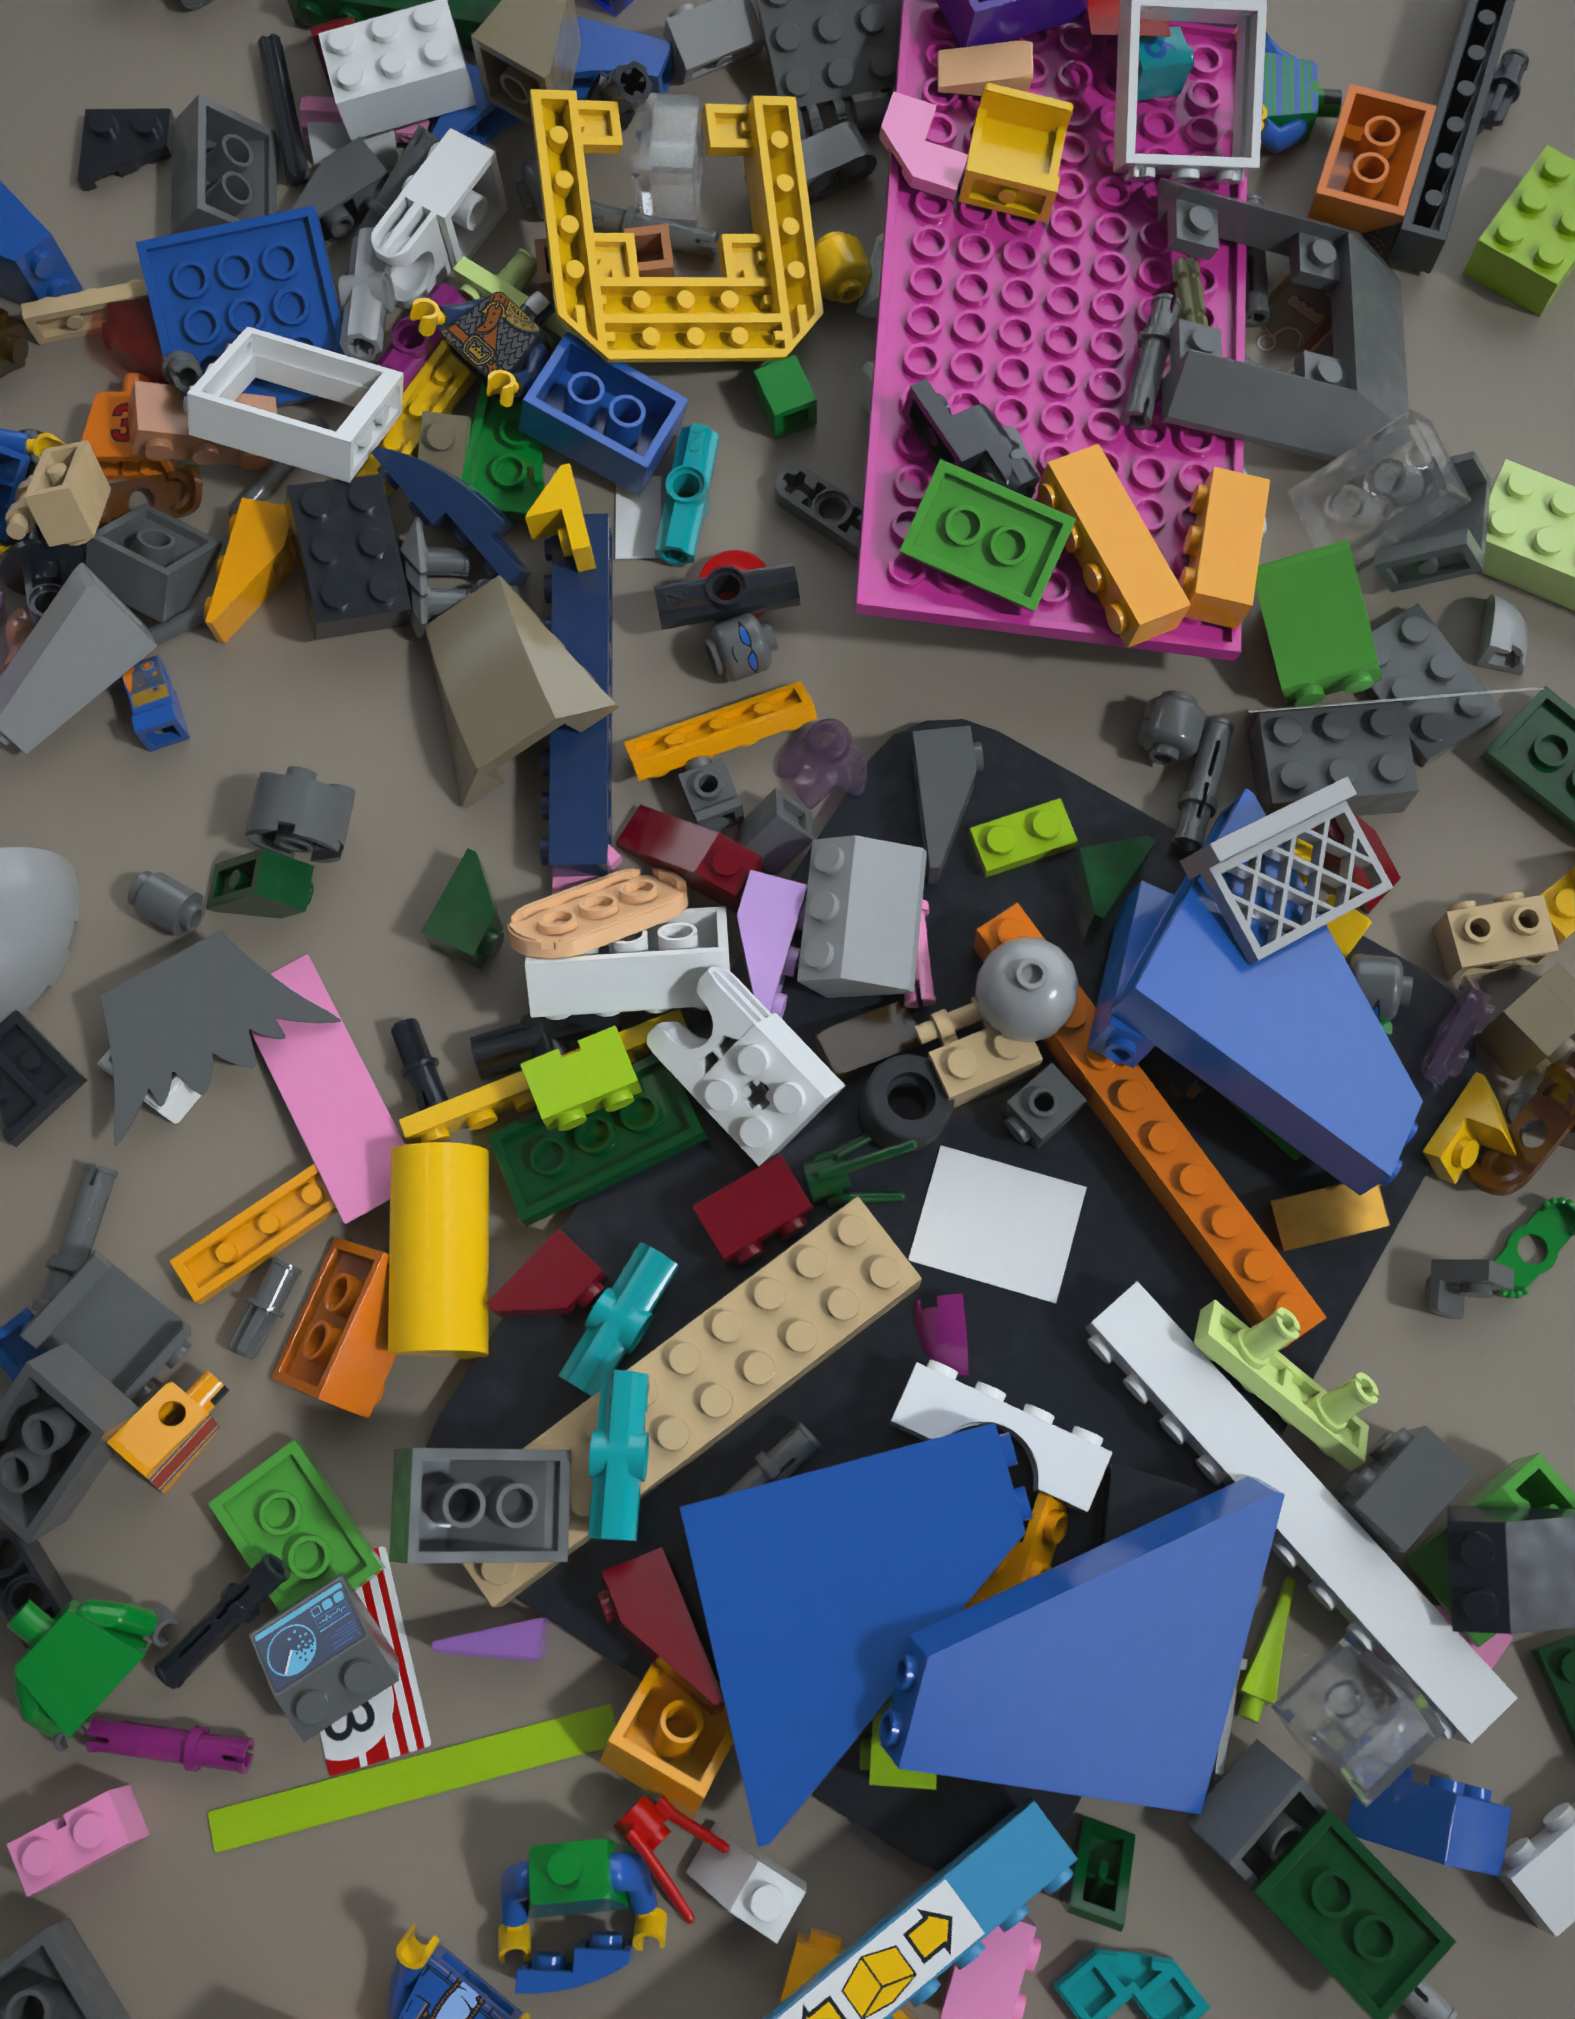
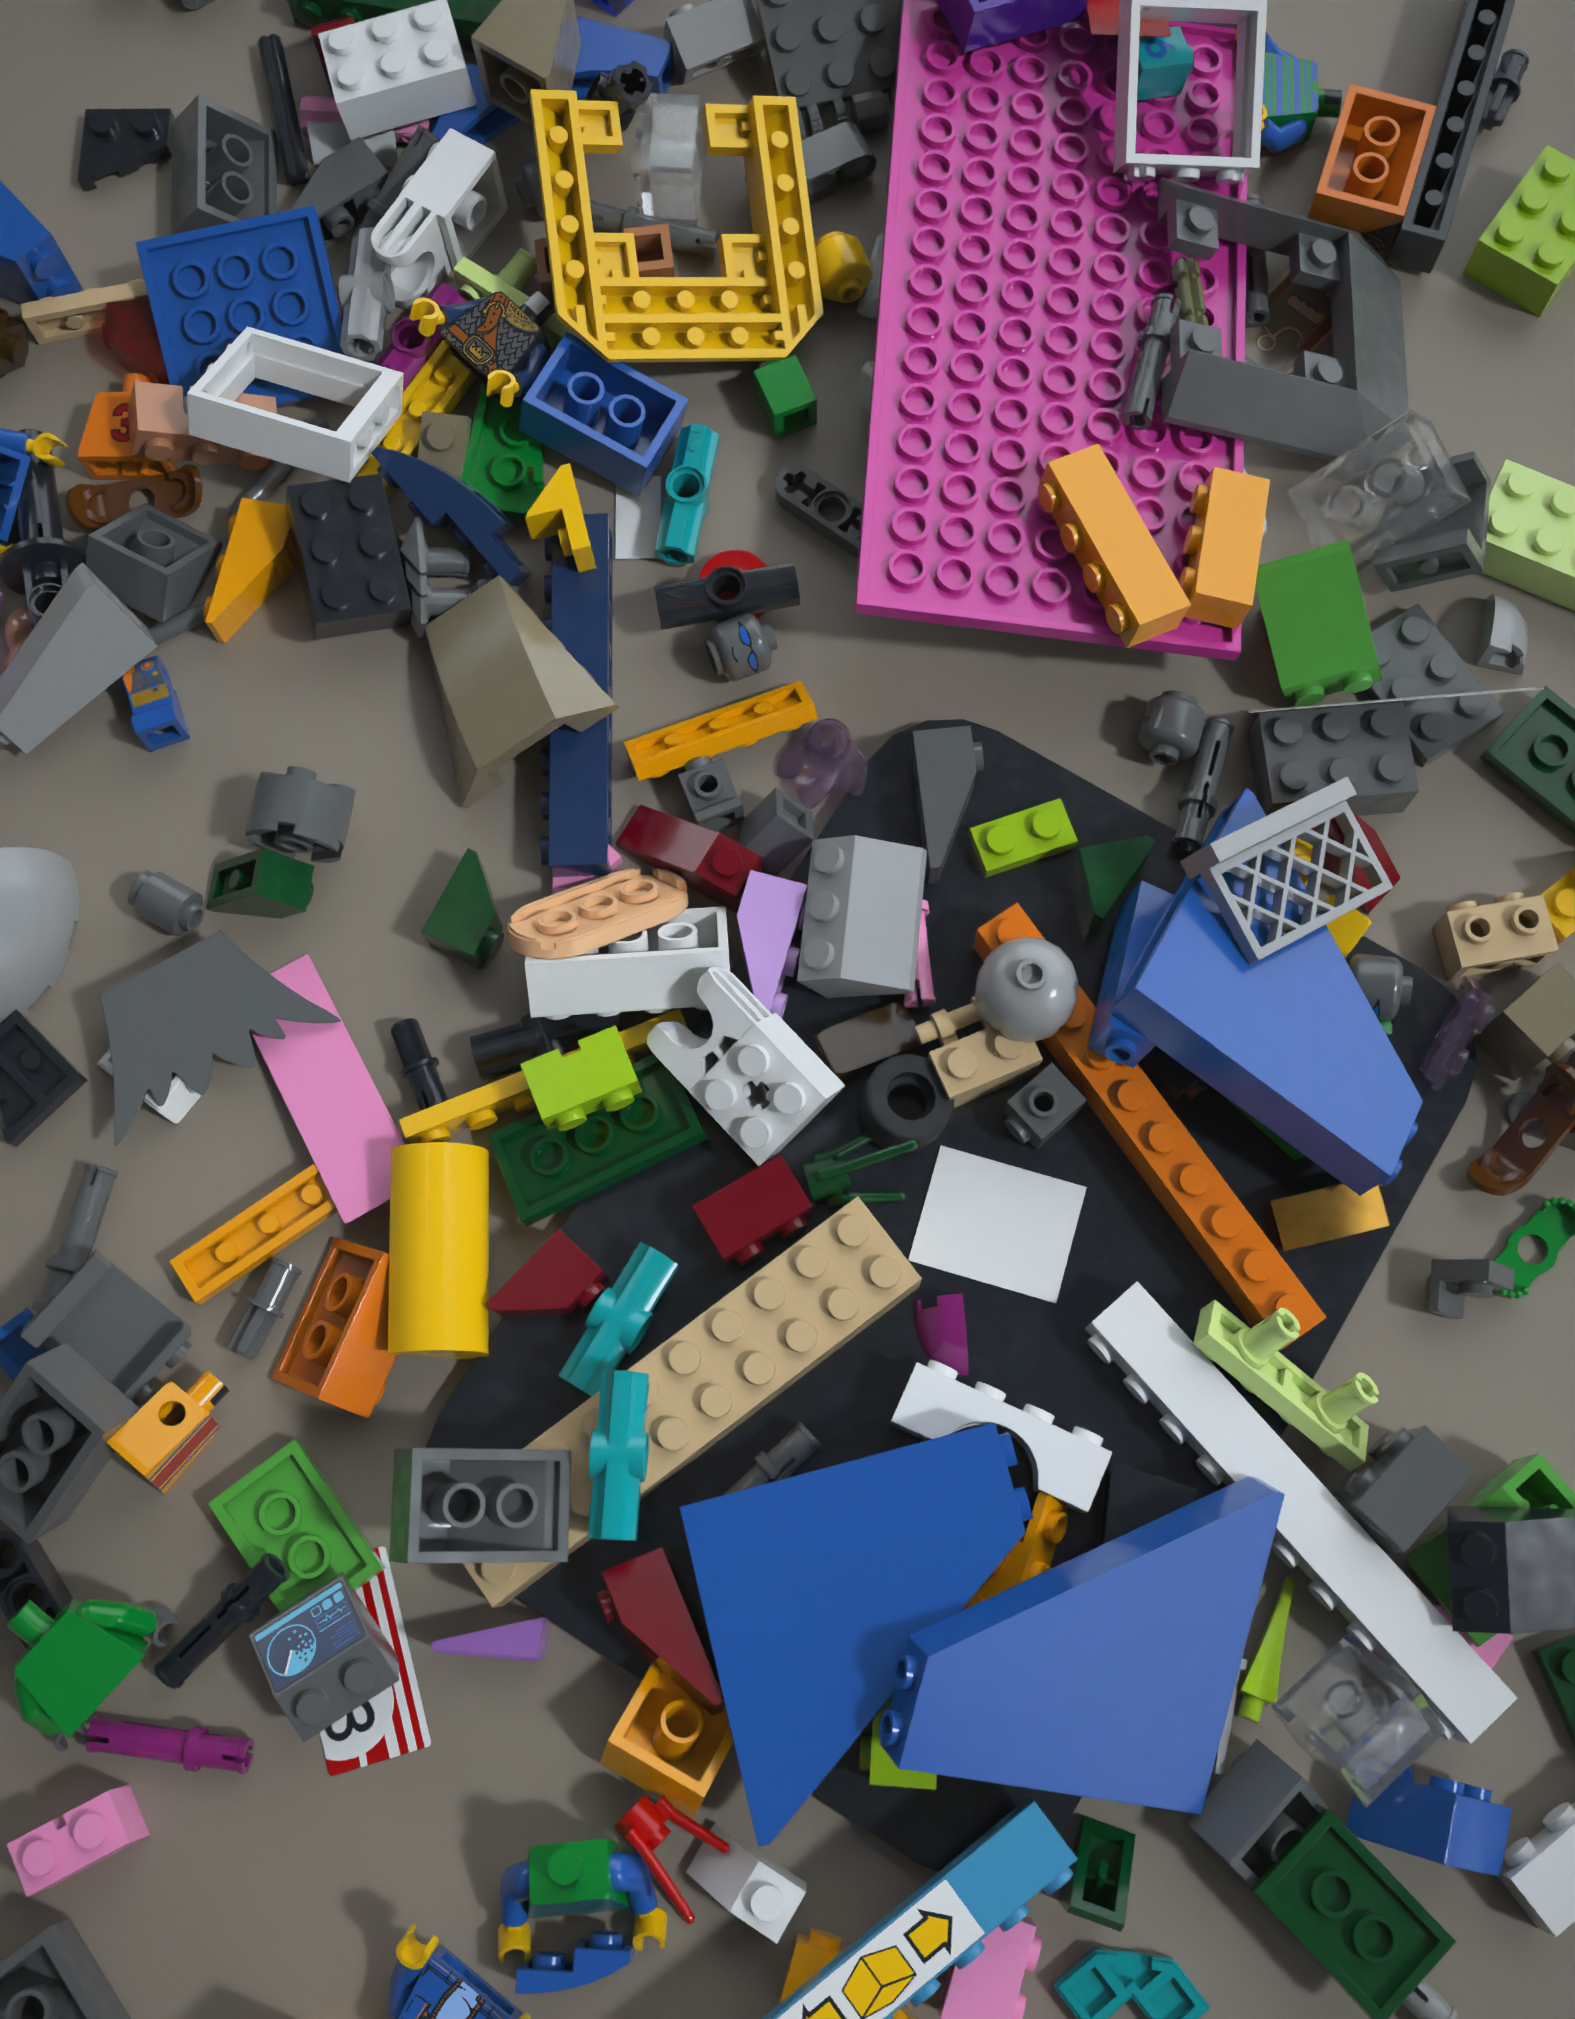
tan brick [5,440,111,547] -> none
dark grey axle [161,349,203,392] -> none
lime sticker [208,1704,616,1853] -> none
bright pink tile [879,91,968,201] -> none
bright green plate [899,459,1076,613] -> none
black plate [902,379,1040,498] -> none
light nougat slope [937,41,1033,96] -> none
yellow panel [958,83,1073,223] -> none
yellow slope [1422,1072,1517,1185] -> none

